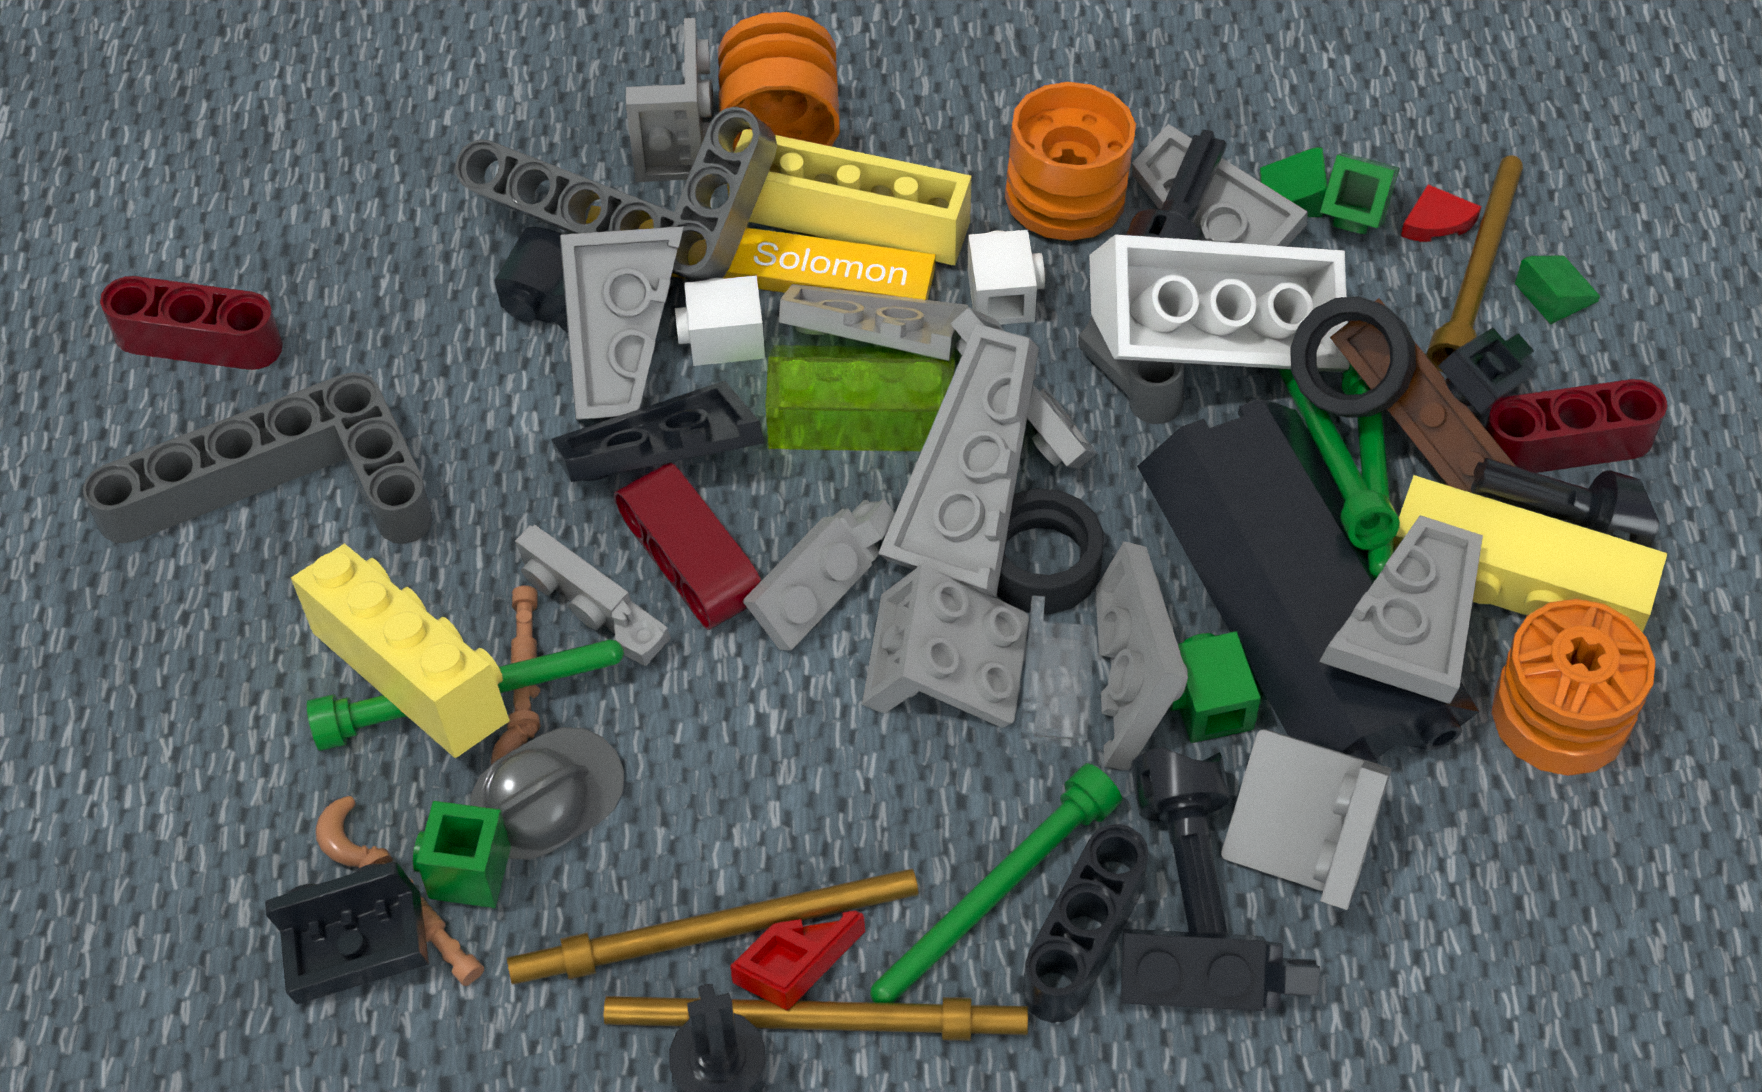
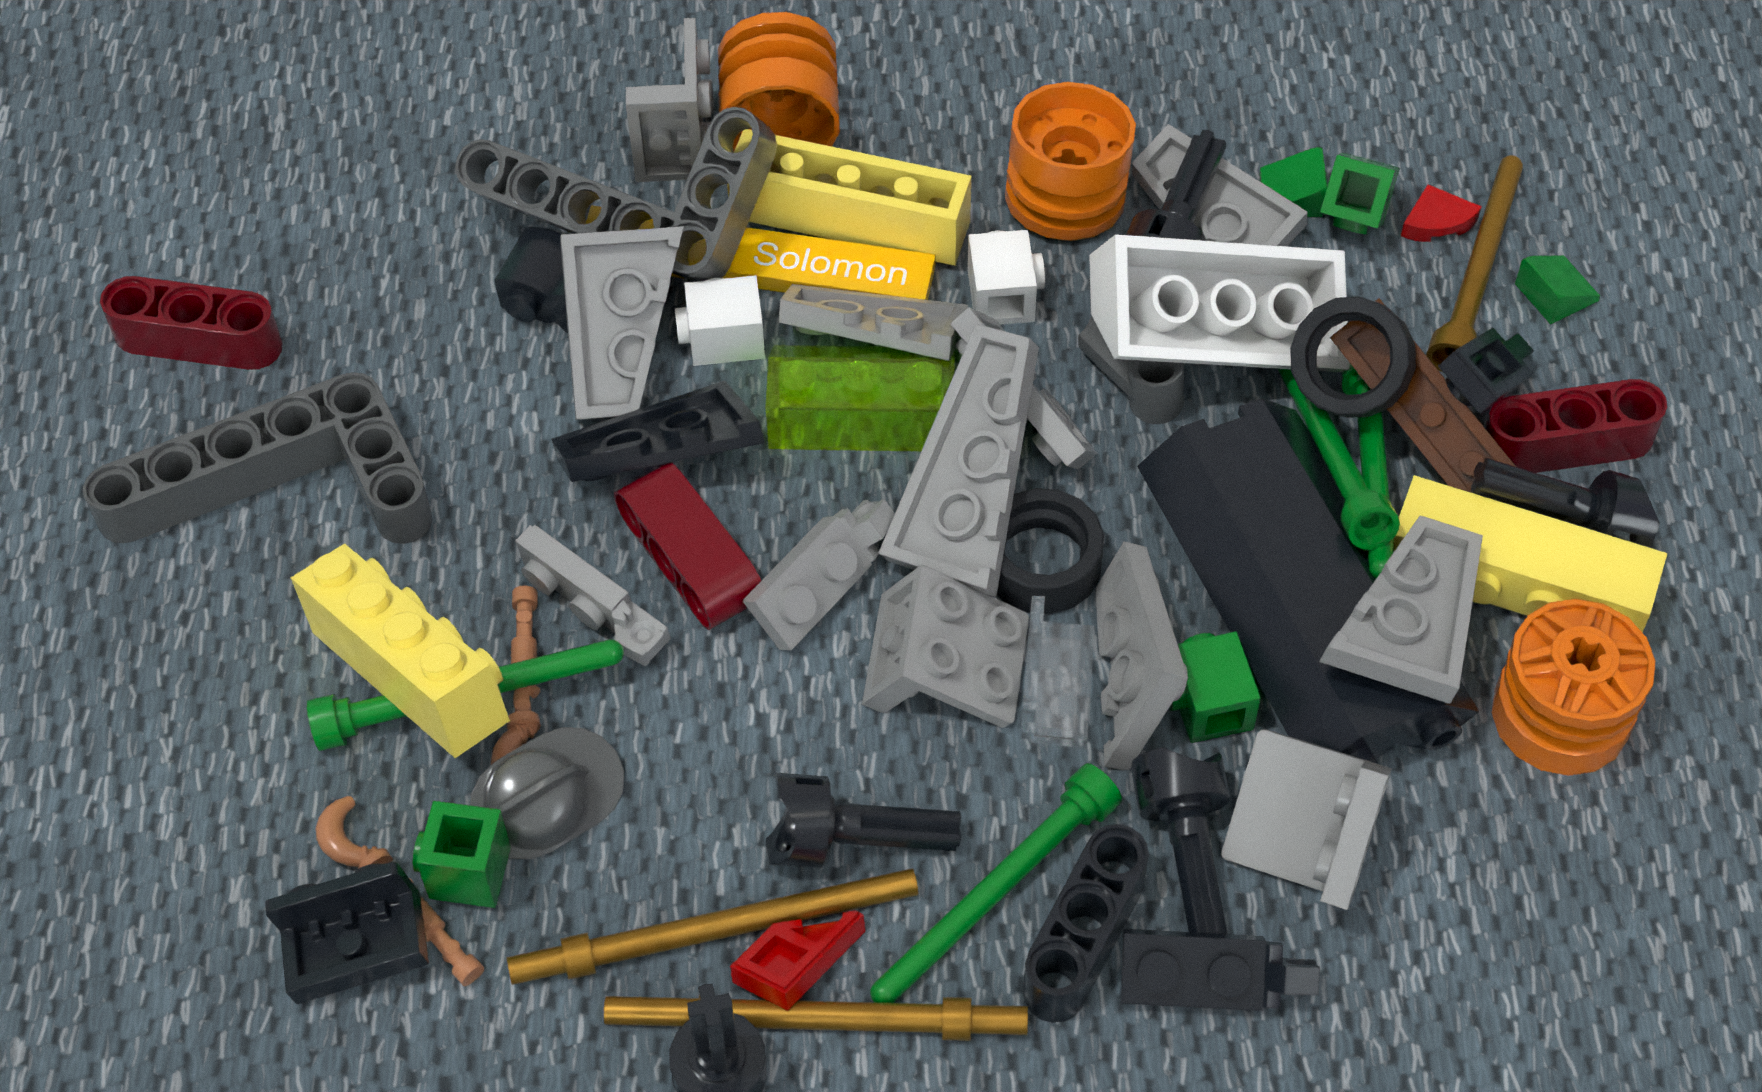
none -> black piece [766,773,961,868]

